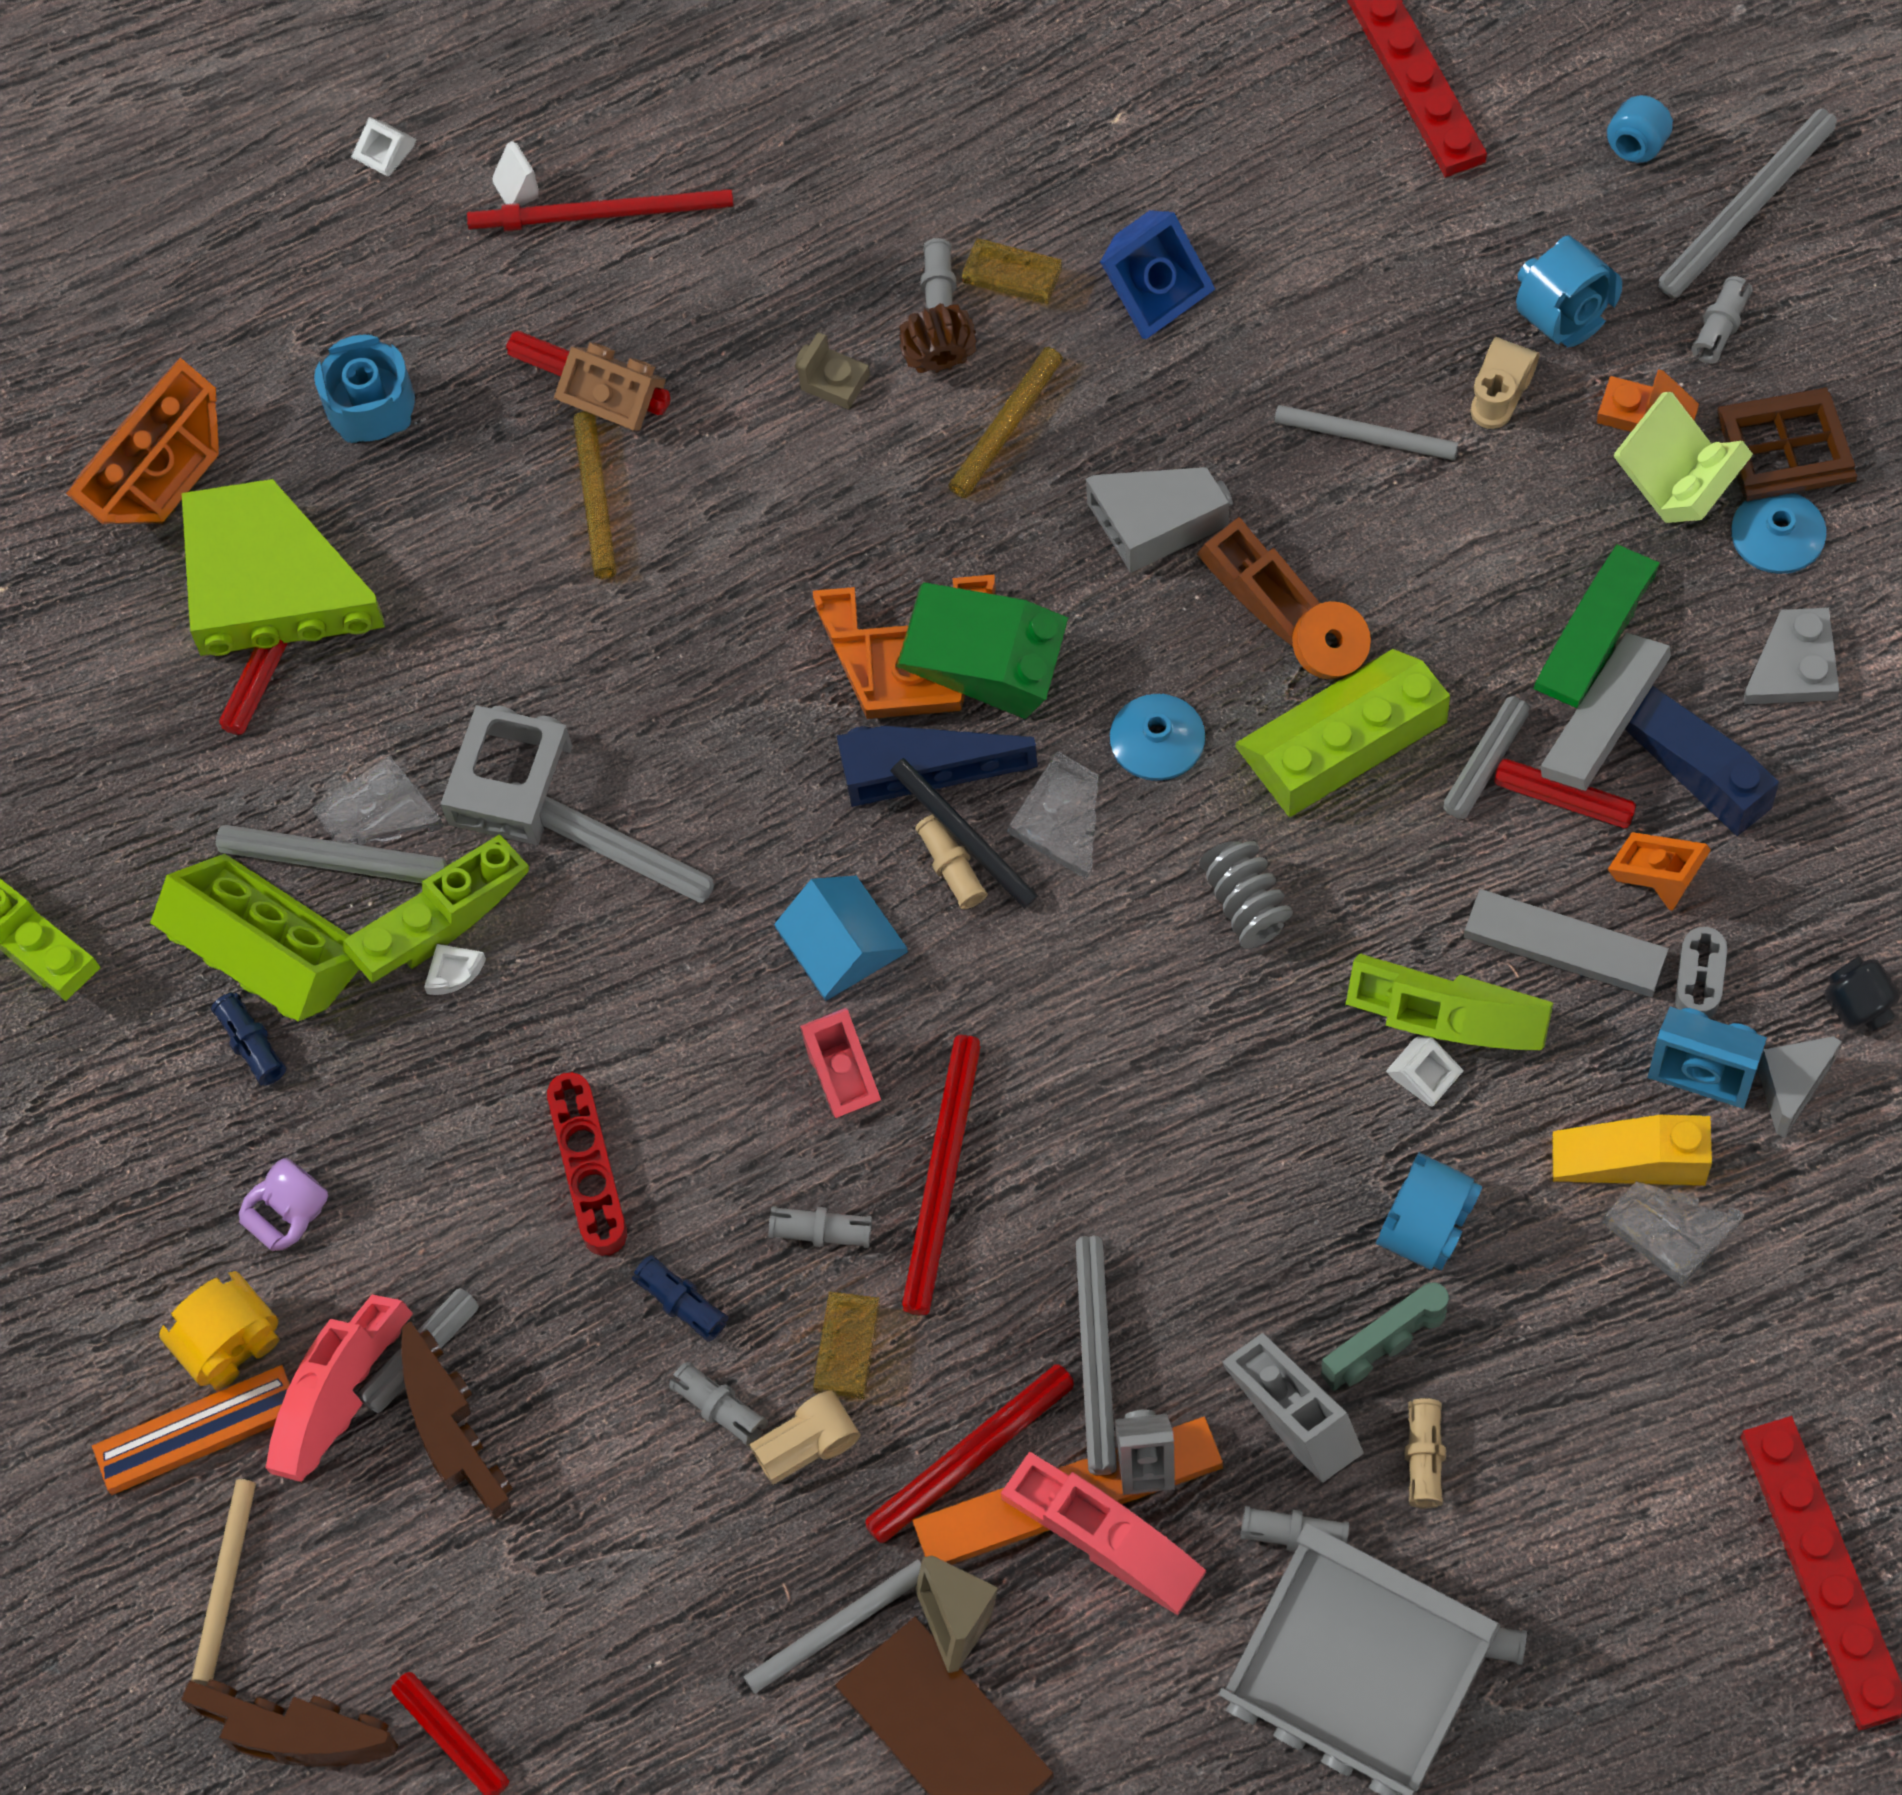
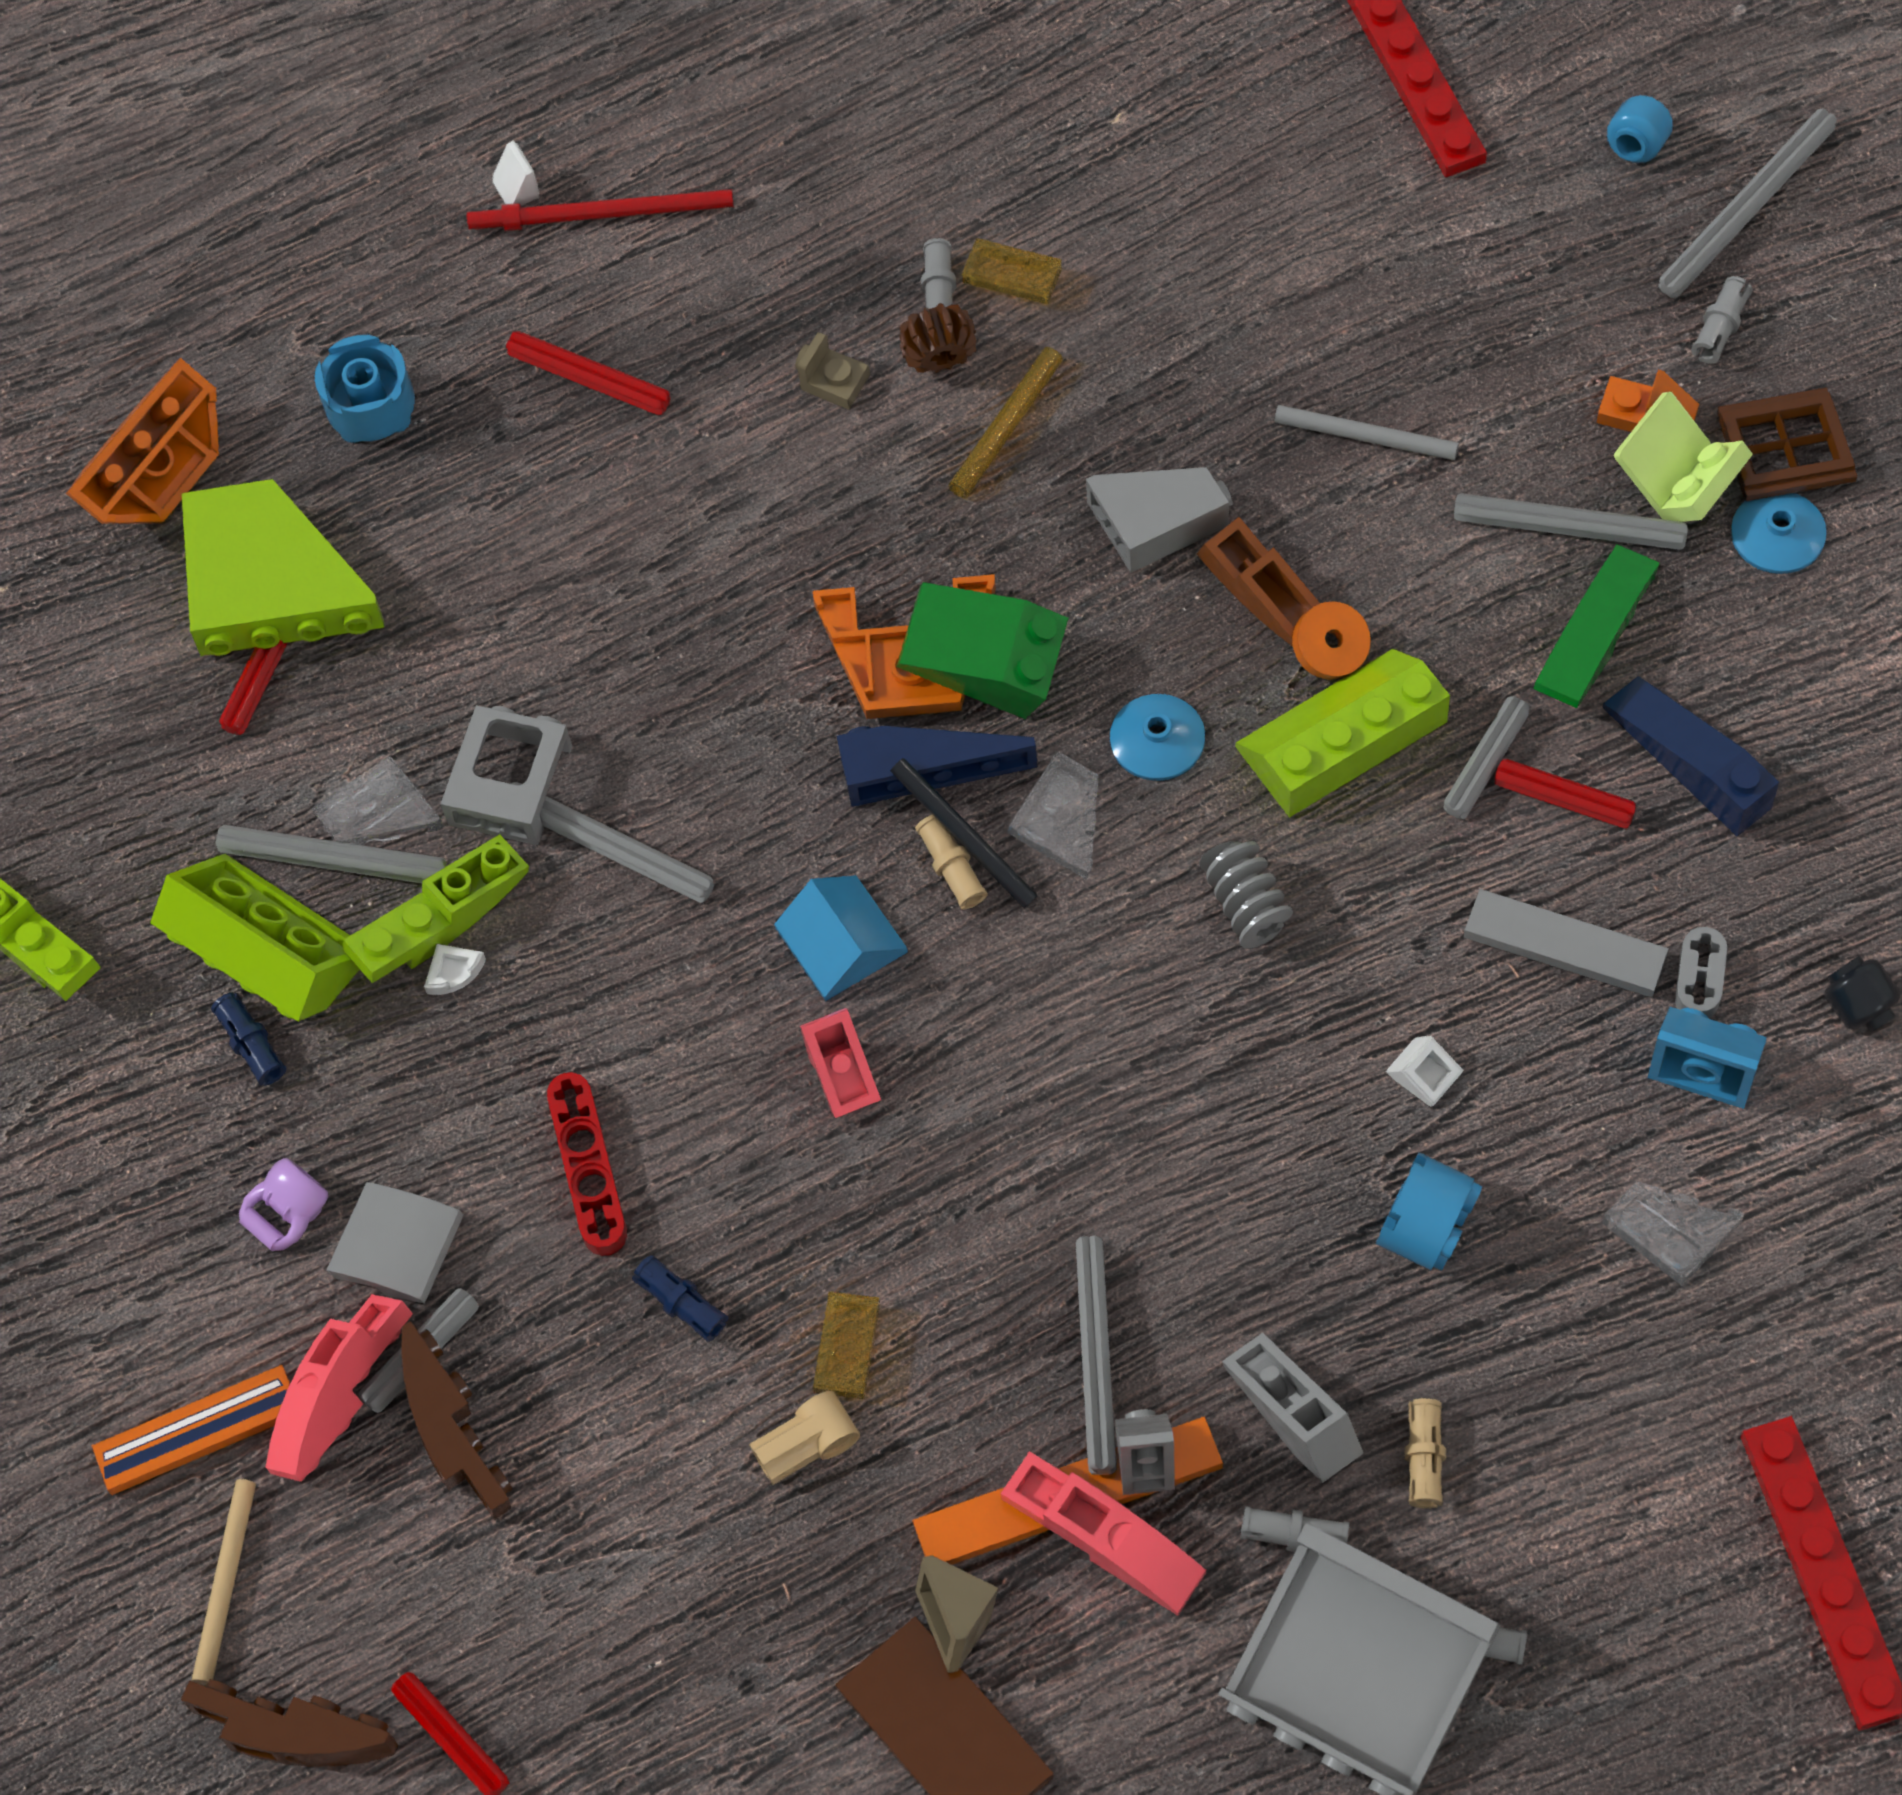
yellow brick [159,1271,280,1391] -> none
white slope [351,117,417,176] -> none
medium nougat bracket [554,342,666,431] -> none
clear yellow piece [573,411,617,579] -> none
light grey pin [669,1362,768,1446] -> none
light grey bar [743,1559,921,1694] -> none
light grey pin [768,1206,872,1248] -> none
red axle [865,1364,1074,1543] -> none
red axle [902,1034,981,1316] -> none
blue slope [1100,210,1215,339] -> none
sand green plate [1321,1282,1449,1391] -> none
lime slope [1346,954,1554,1050] -> none
tan piece [1470,337,1540,429] -> none
dark azure brick [1516,235,1622,347] -> none
light grey tile [1540,633,1671,791] -> none
yellow slope [1552,1115,1712,1186] -> none
orange slope [1608,832,1711,911] -> none
light grey wing [1744,608,1840,705] -> none
light grey slope [1758,1036,1842,1138] -> none
none -> light grey slope [326,1182,464,1304]
none -> light grey axle [1454,493,1688,550]

